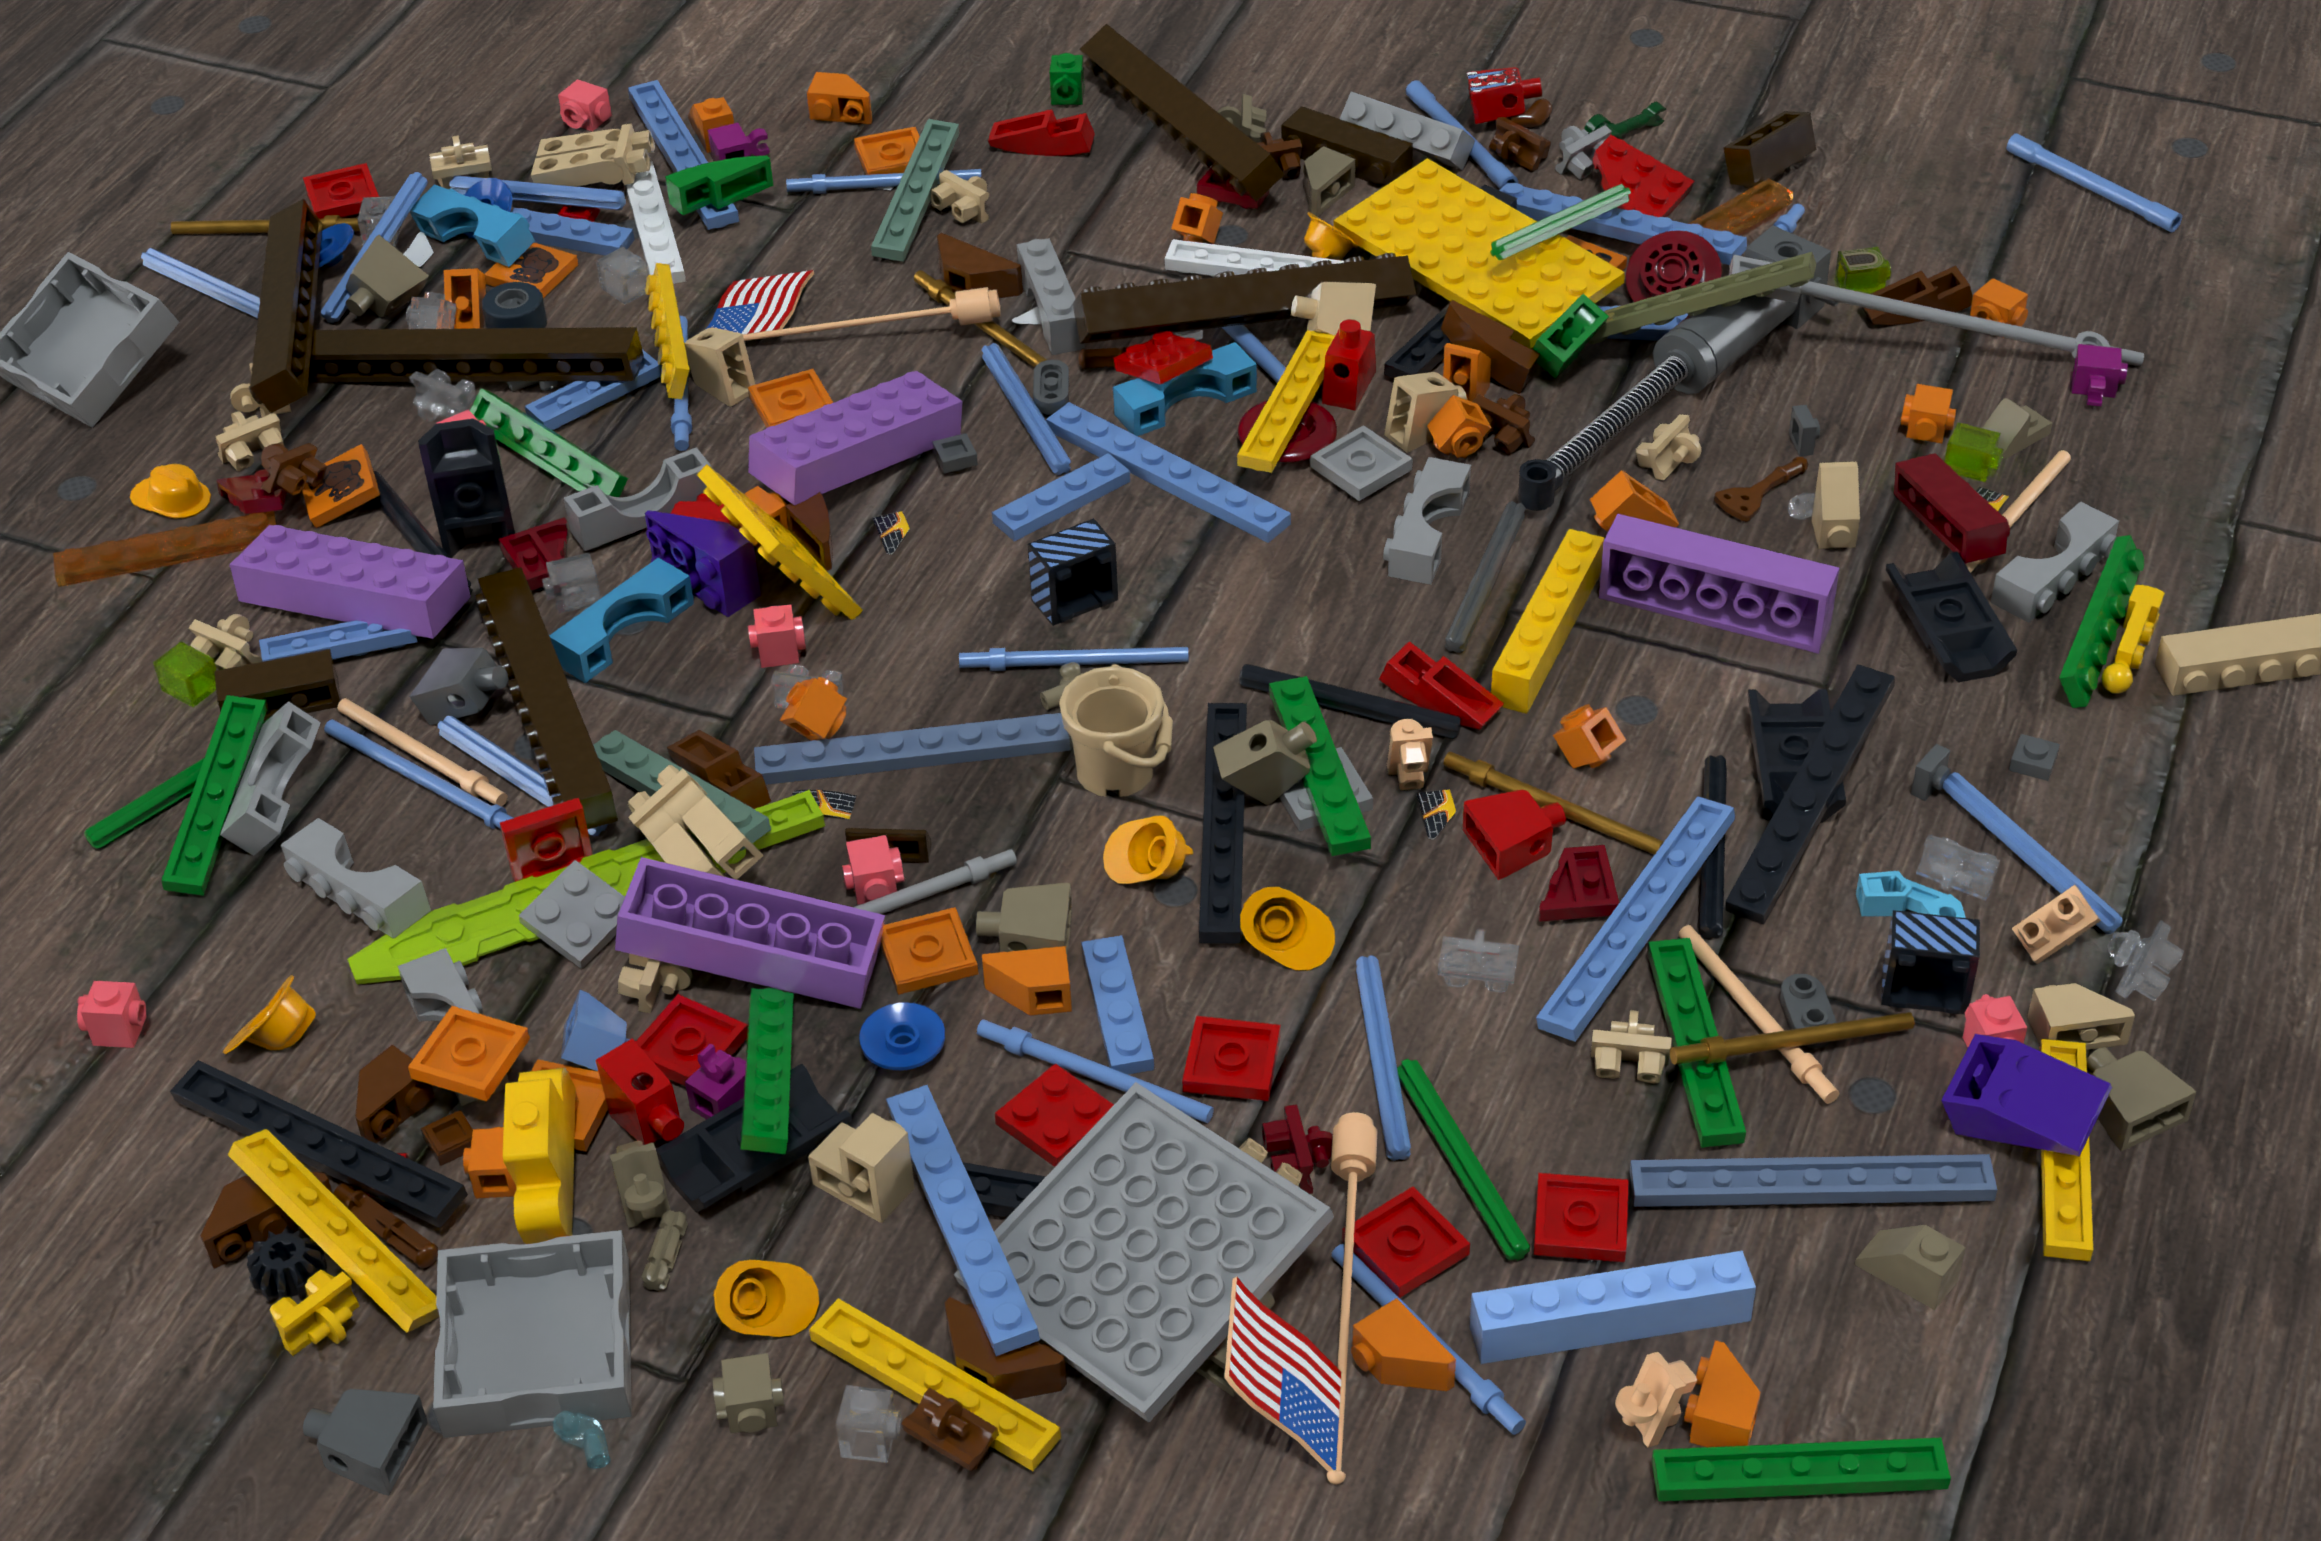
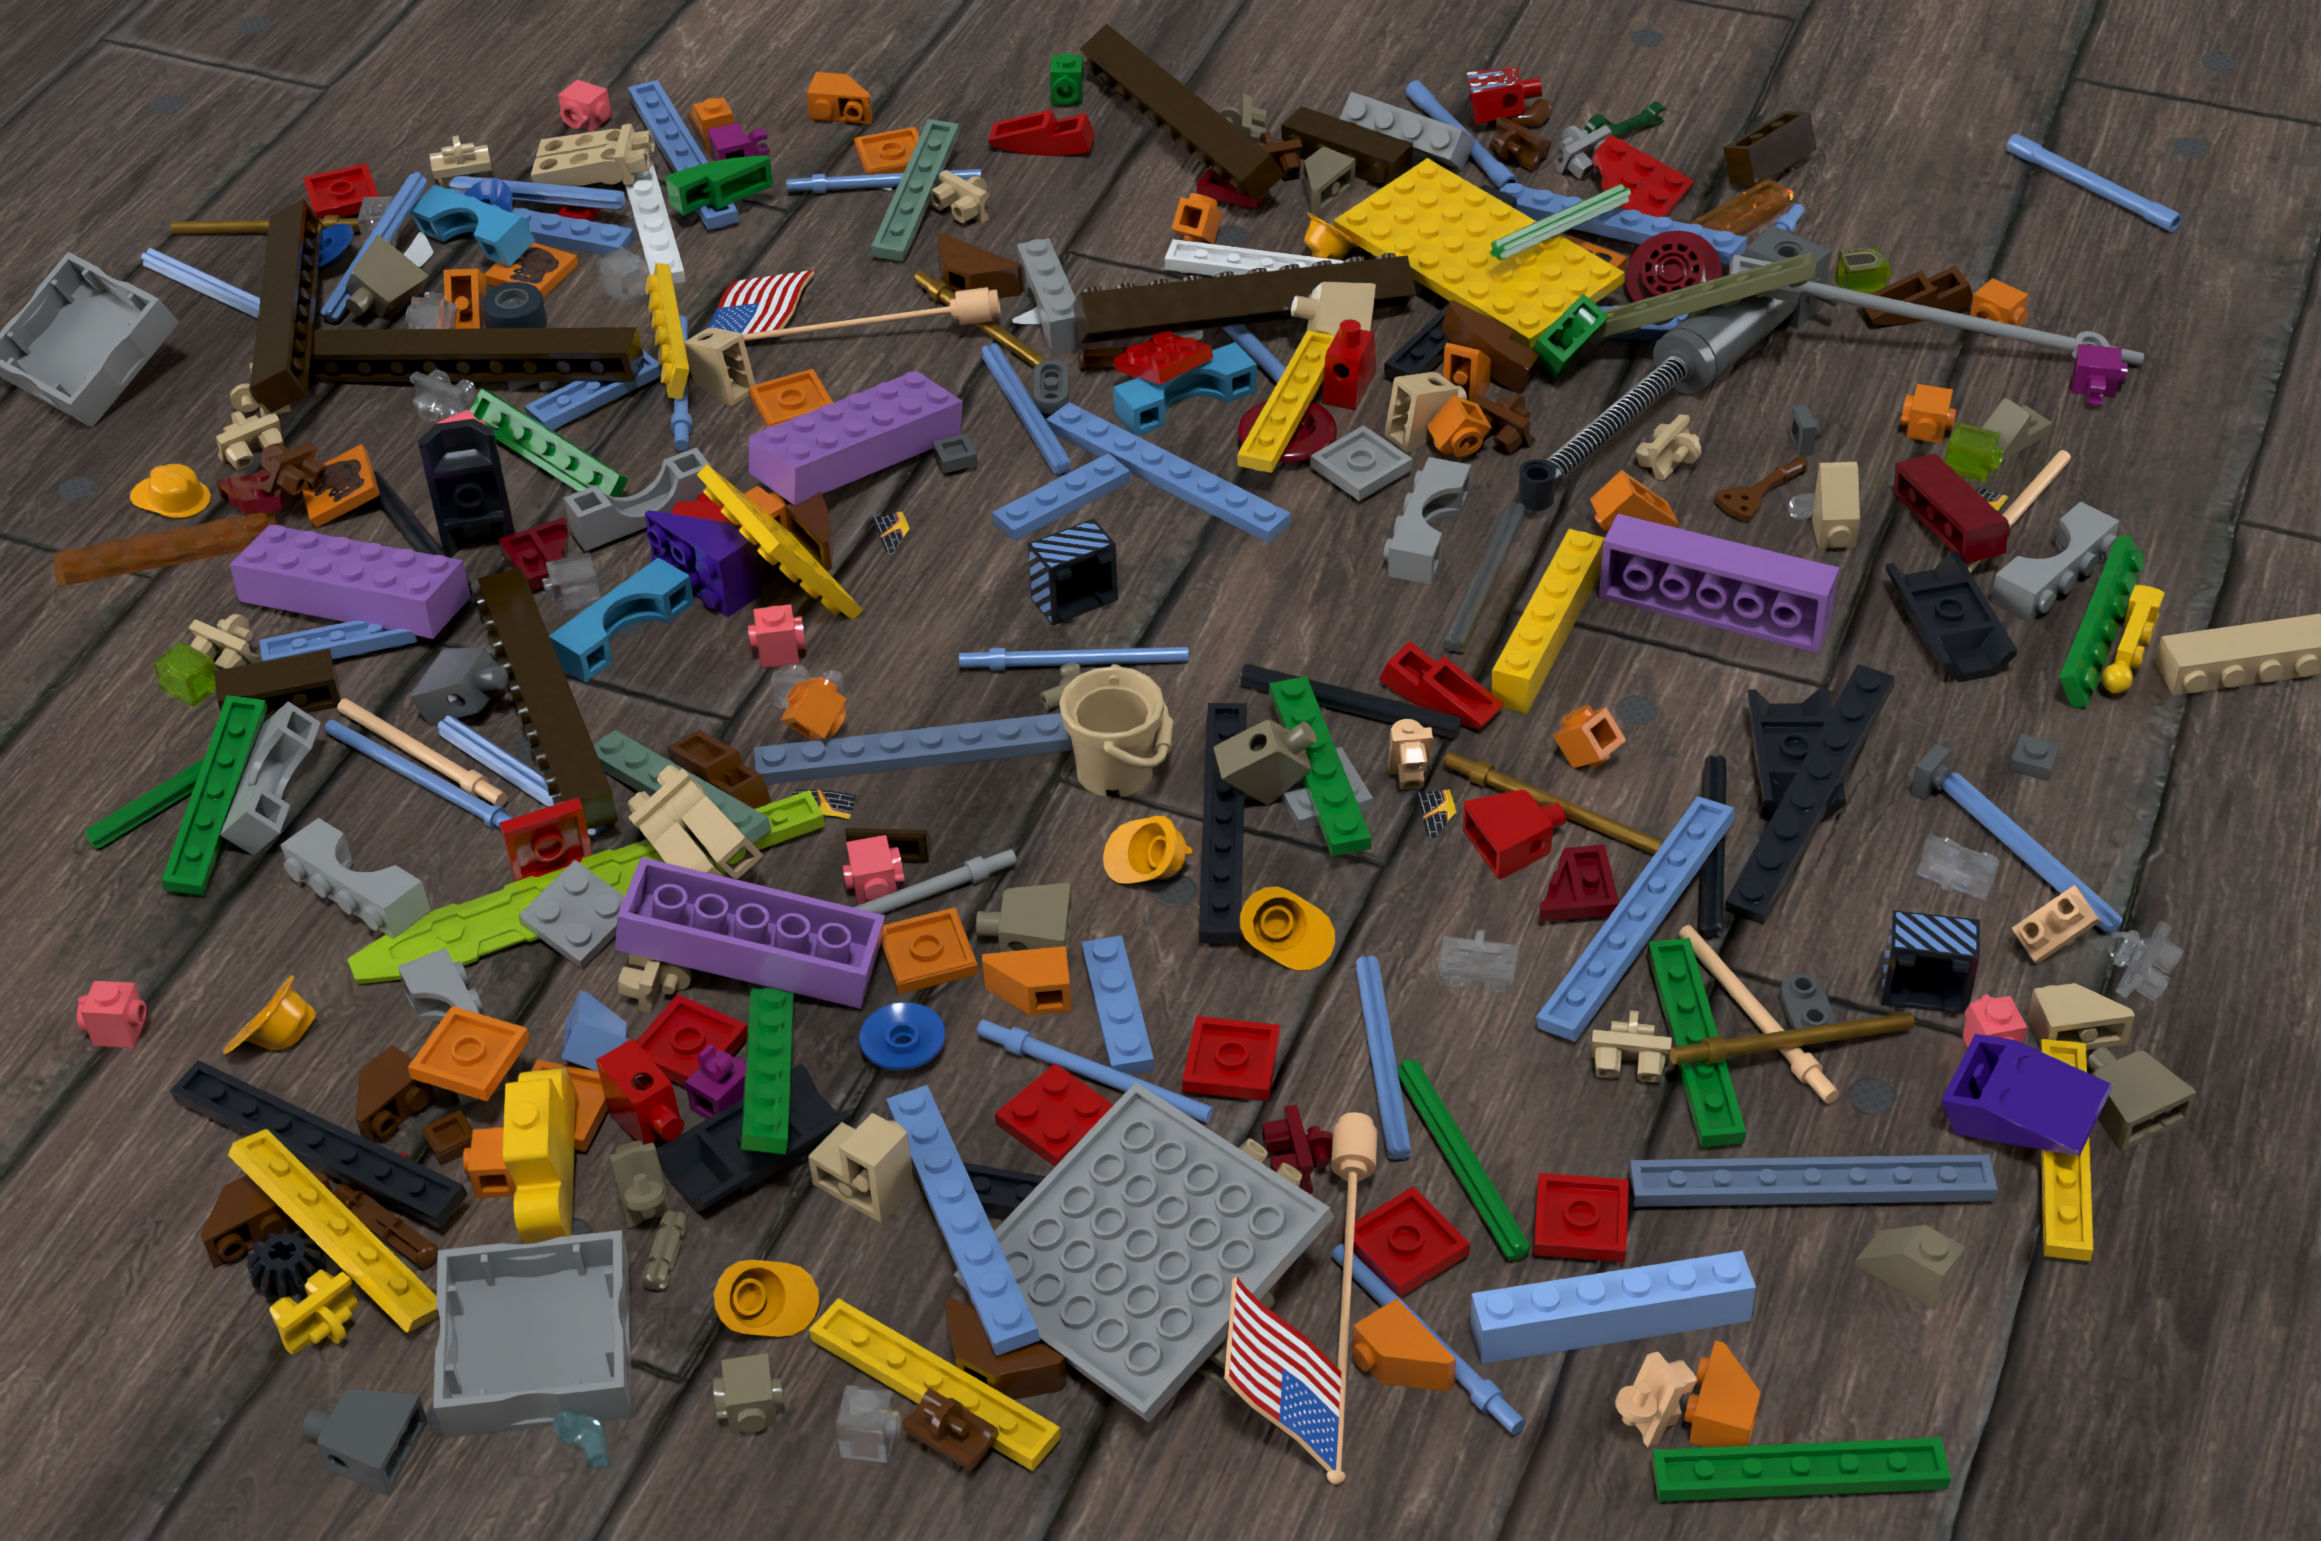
medium azure piece [1856,871,1966,918] -> none

